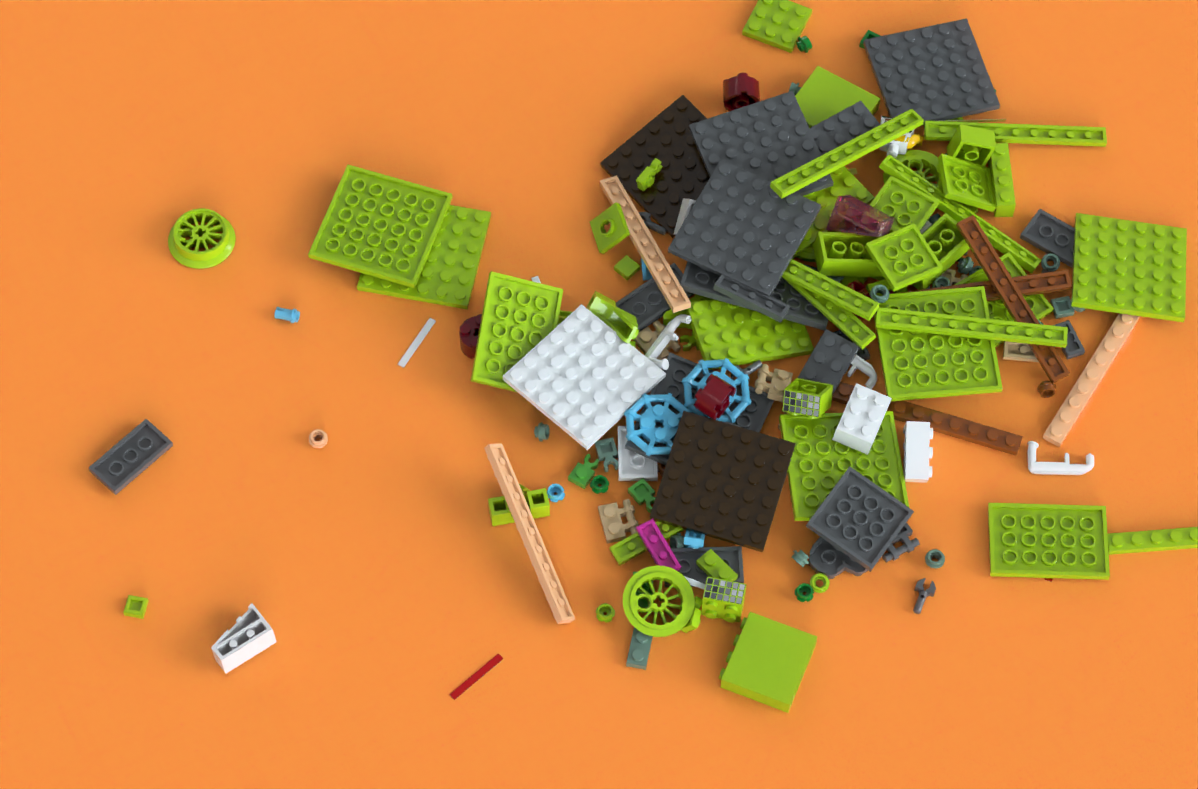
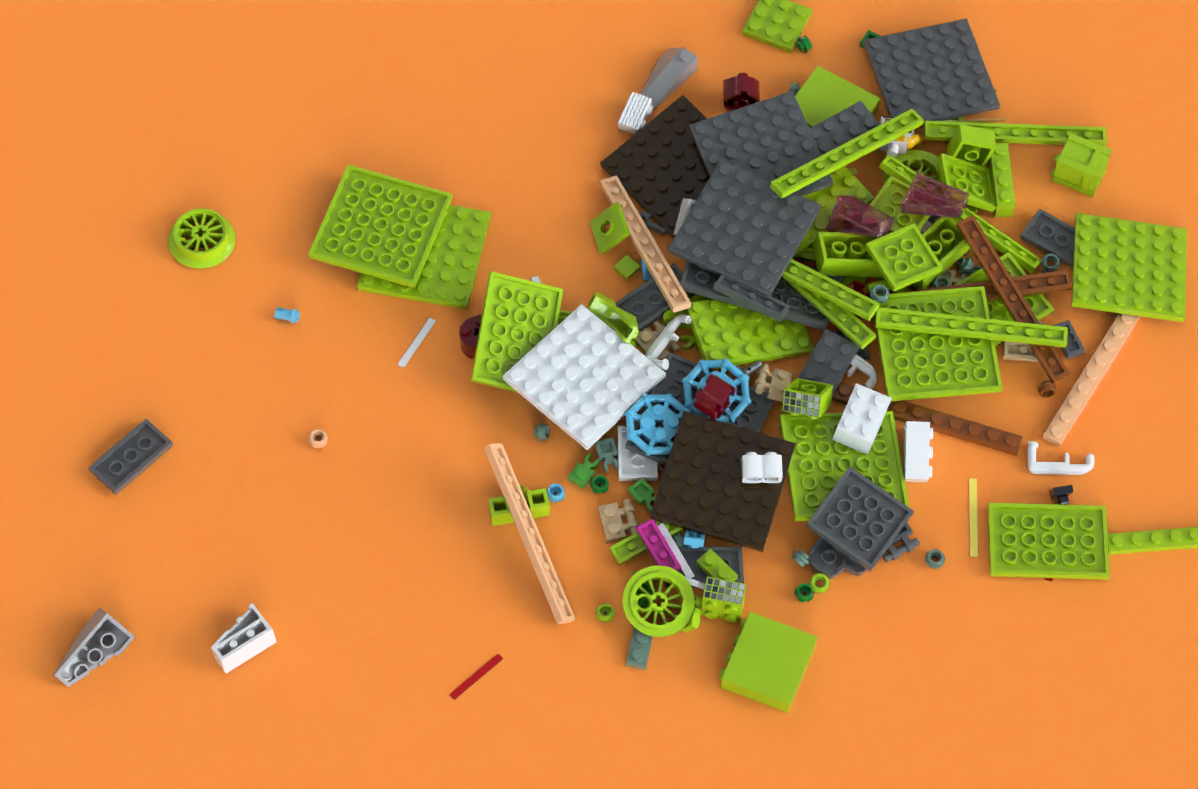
lime tile [123,595,149,619] -> none
lime plate [636,158,663,192] -> none
dark grey bar [913,578,936,614] -> none
sand green plate [1050,296,1086,319] -> none
none -> light grey wedge [53,608,135,687]
none -> white brick [618,92,654,134]
none -> light grey wedge [641,47,698,111]
none -> white sticker [658,523,694,578]
none -> white brick [741,452,782,483]
none -> clear pink wedge [901,173,969,218]
none -> light yellow sticker [969,478,978,557]
none -> black tile [1049,485,1073,505]
none -> lime container [1050,134,1112,197]

